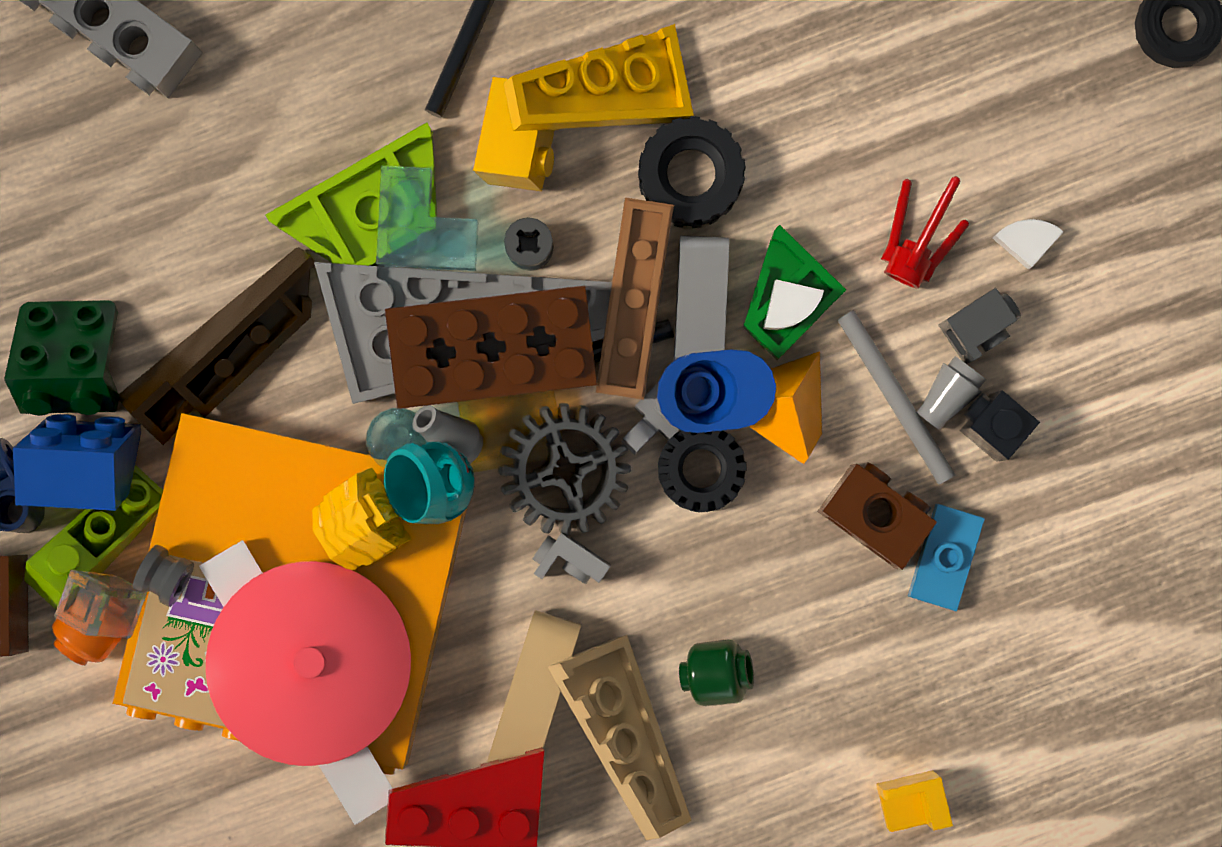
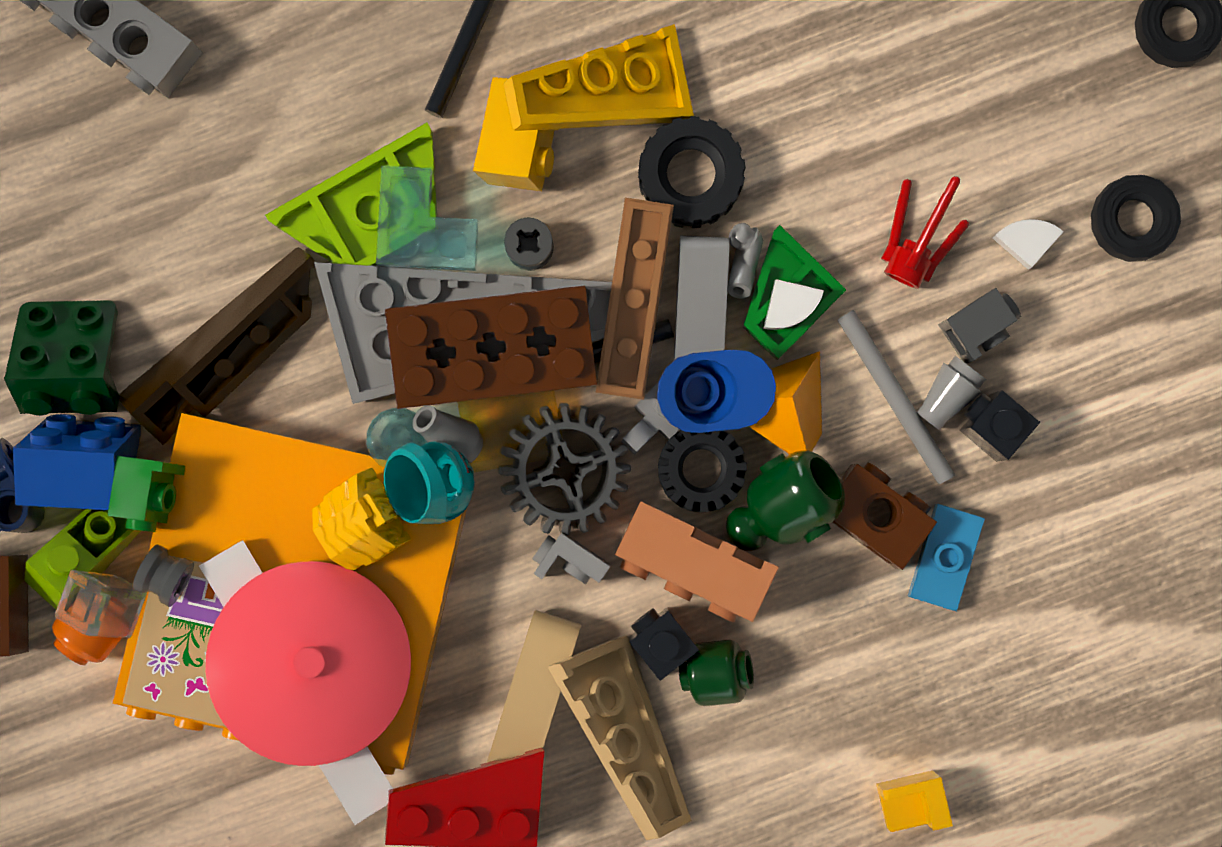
none -> green brick [107,456,185,532]
none -> nougat wedge [615,501,779,623]
none -> black brick [629,608,699,681]
none -> dark green piece [726,451,845,551]
none -> light grey arm [727,223,763,299]
none -> black tyre [1091,175,1181,262]

